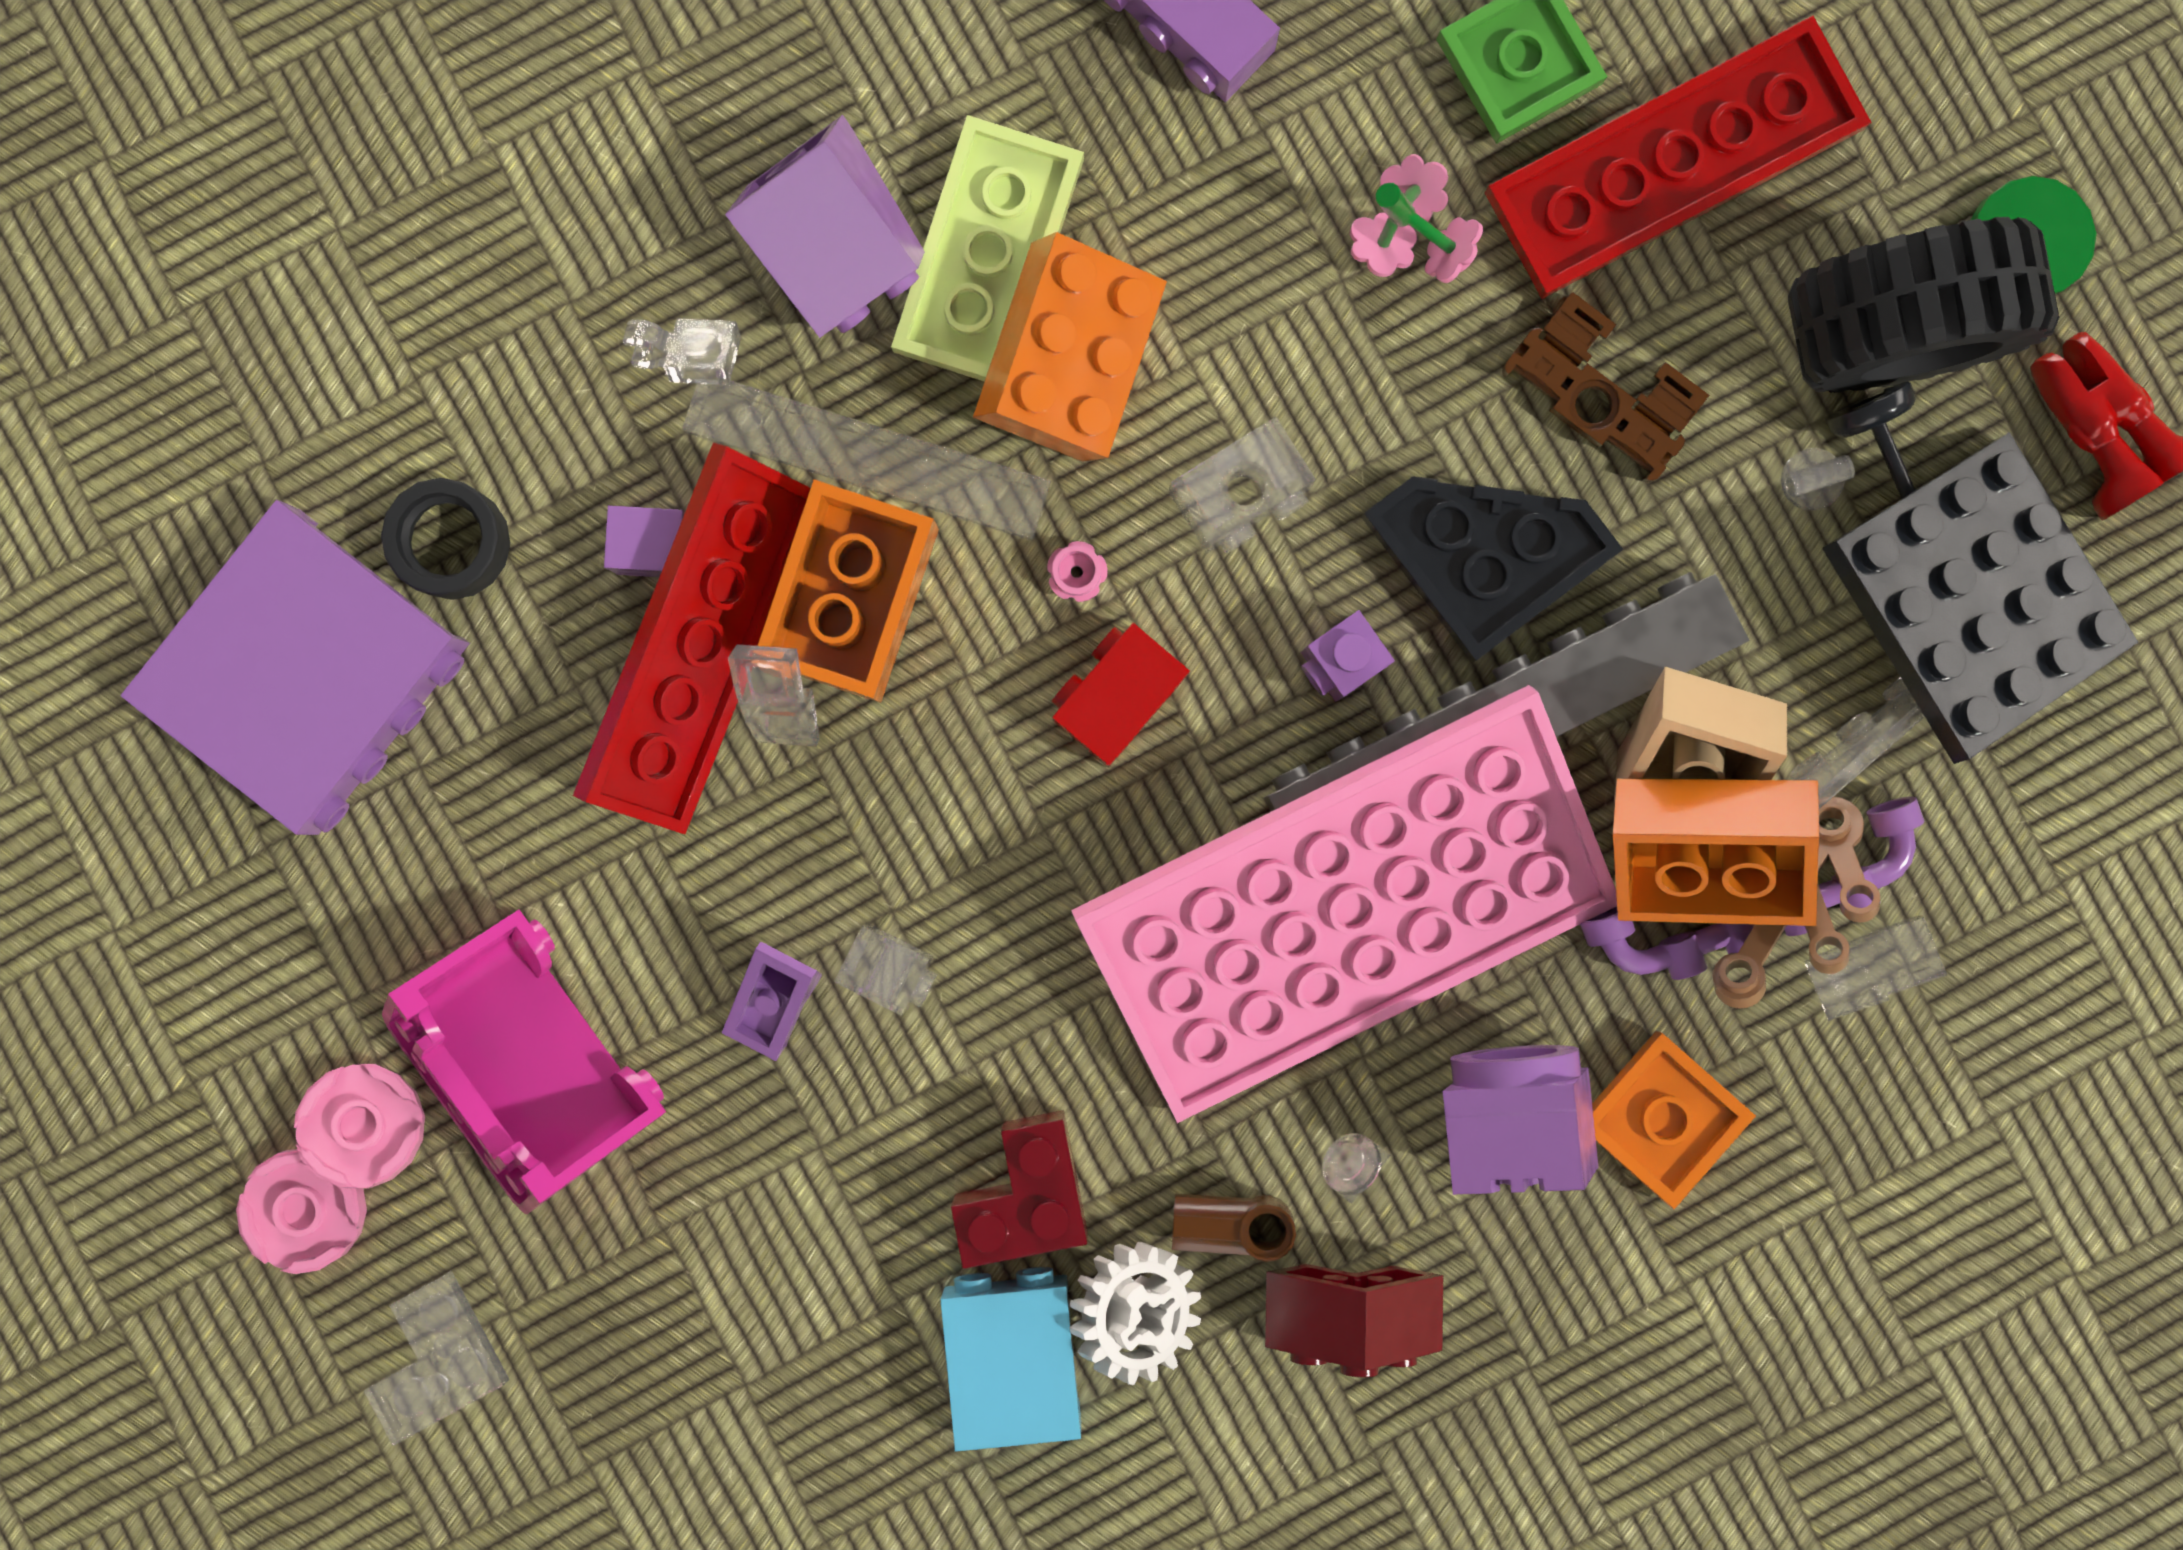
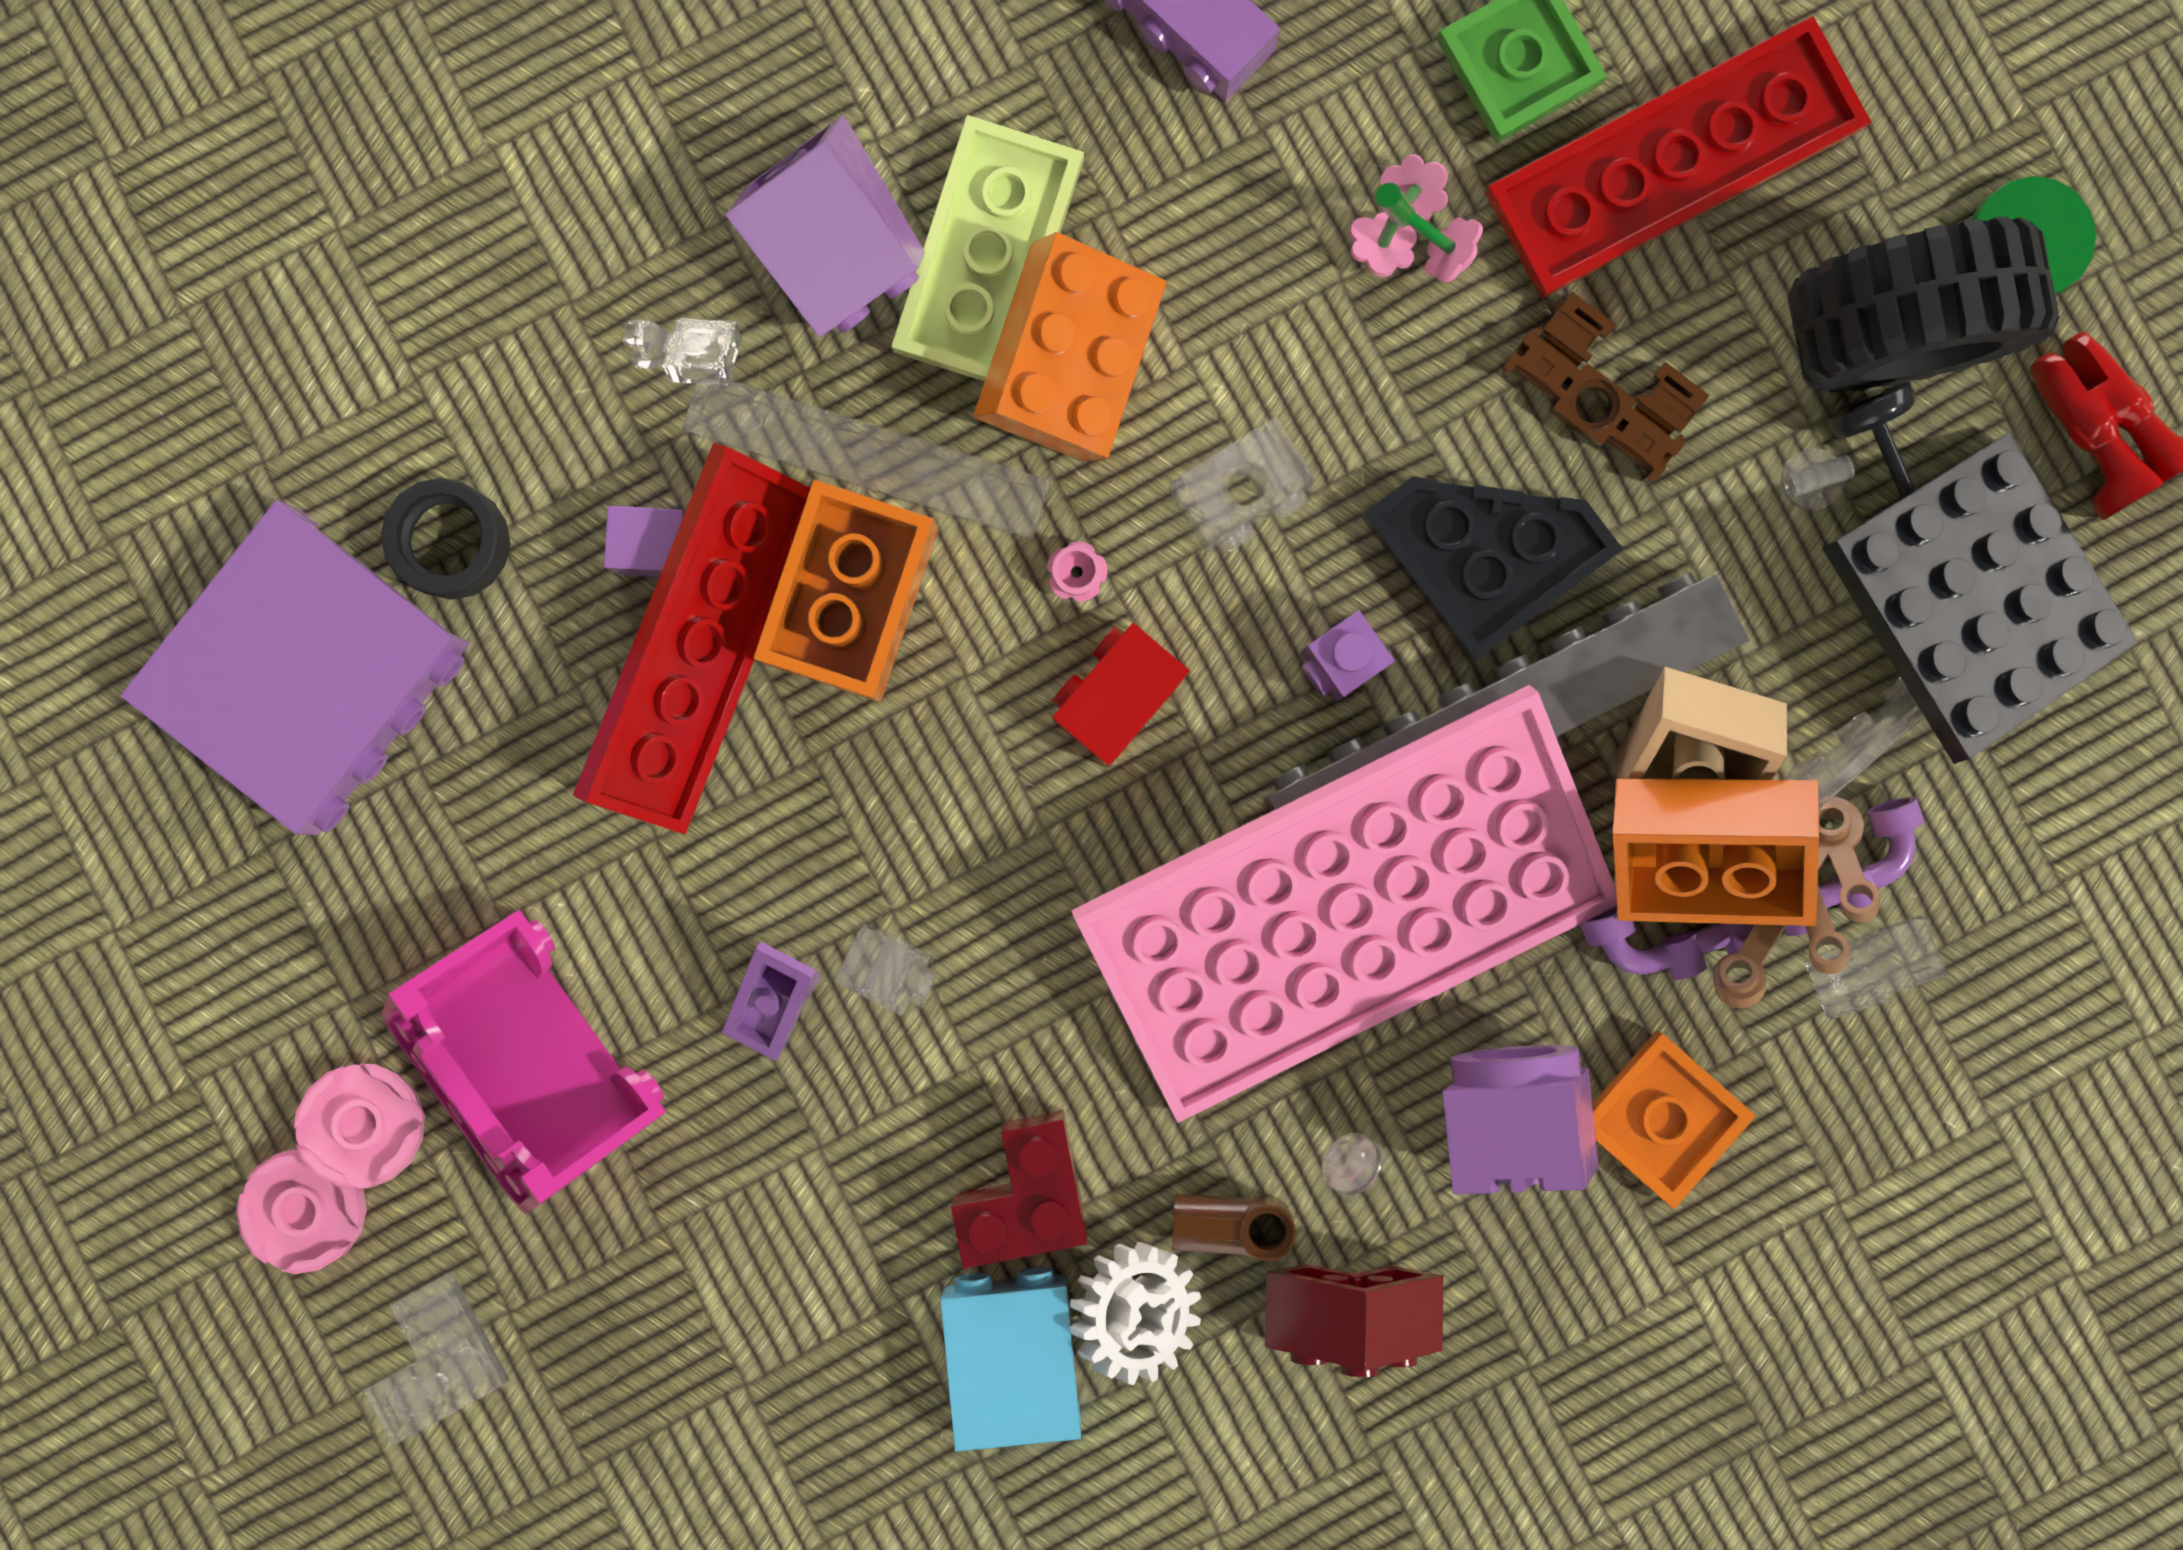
clear slope [728,644,820,747] -> none

